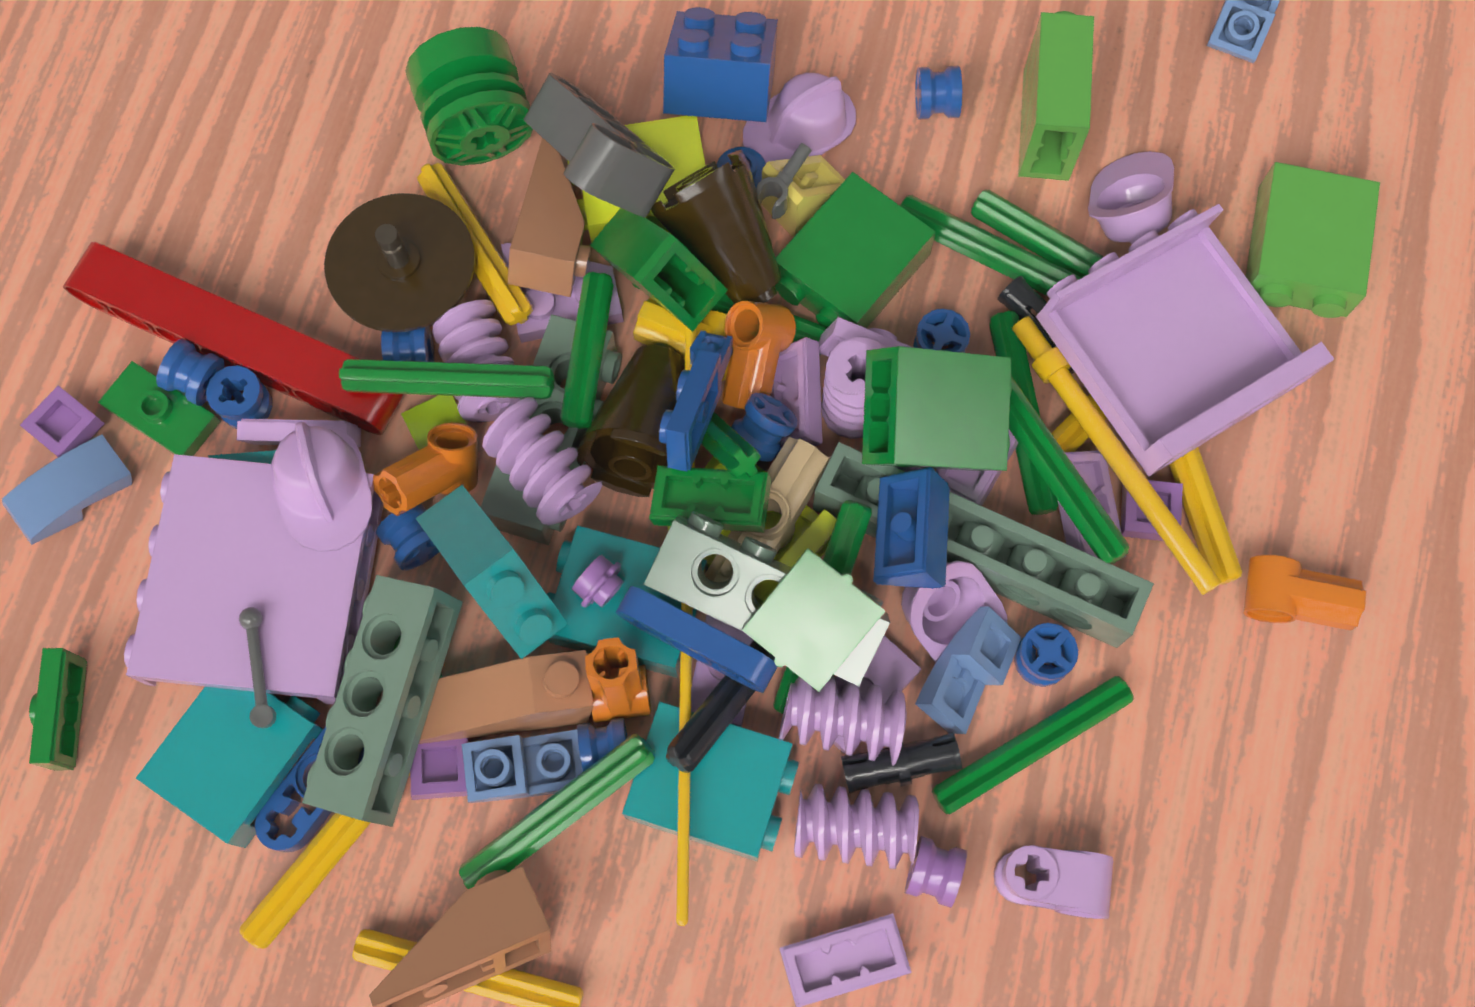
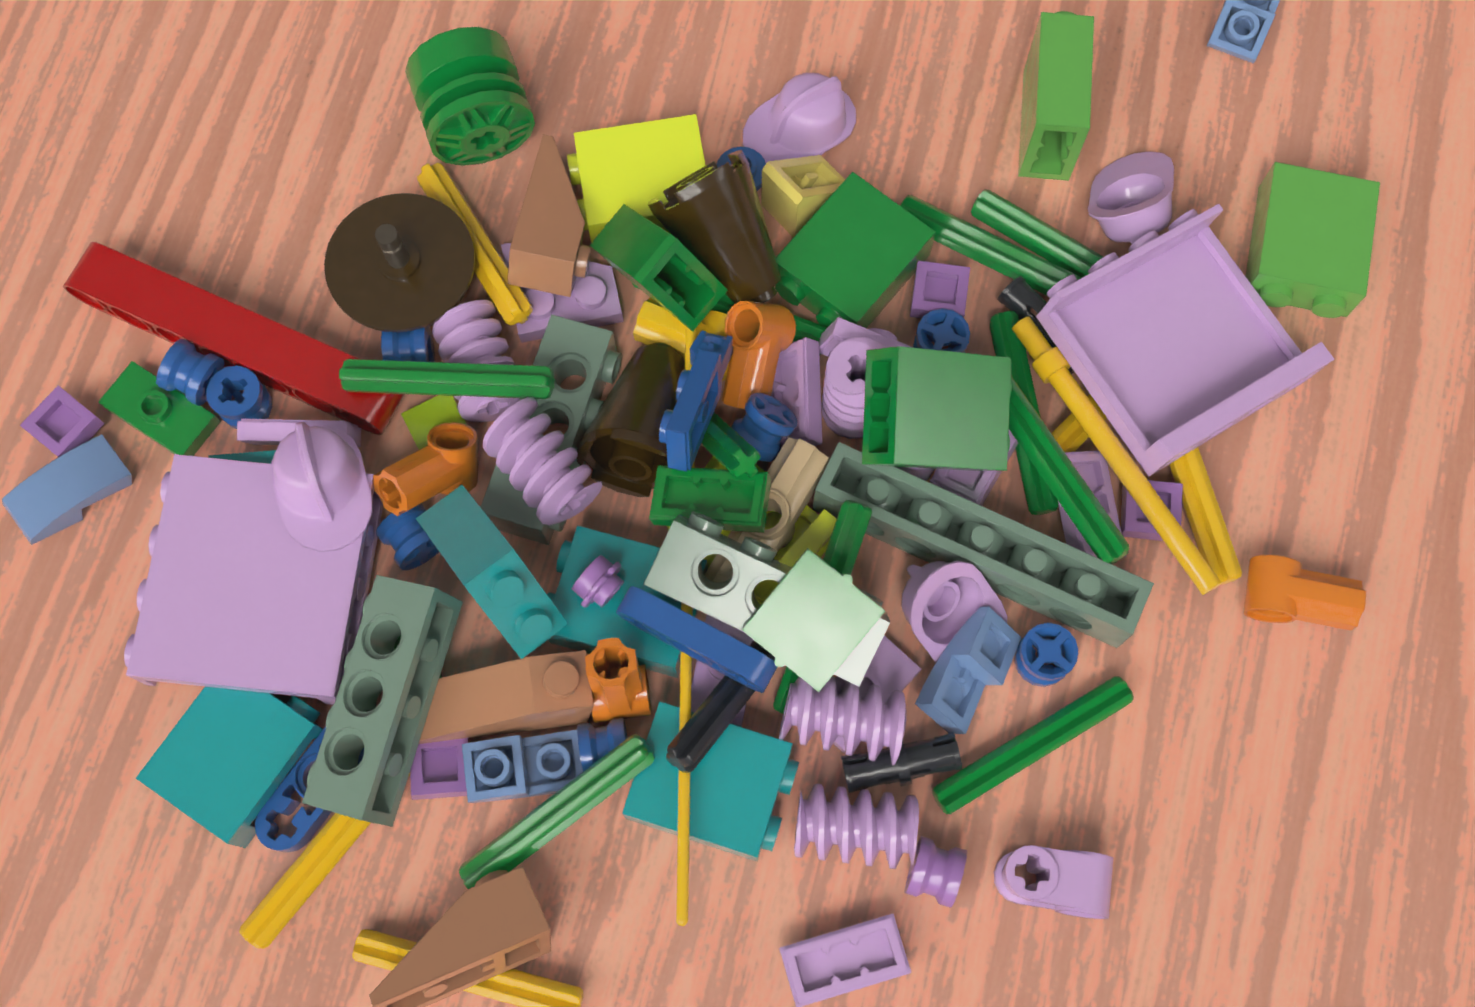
green plate [29,648,87,771] -> none
dark grey hinge [239,607,277,728] -> none
dark grey beam [524,73,675,217] -> none
green axle [560,272,614,429] -> none
blue brick [663,7,778,122] -> none
dark grey hand [756,143,812,219] -> none
blue slope [873,467,950,589] -> none
blue wheel [915,66,962,119] -> none
none -> medium lavender plate [910,260,970,318]

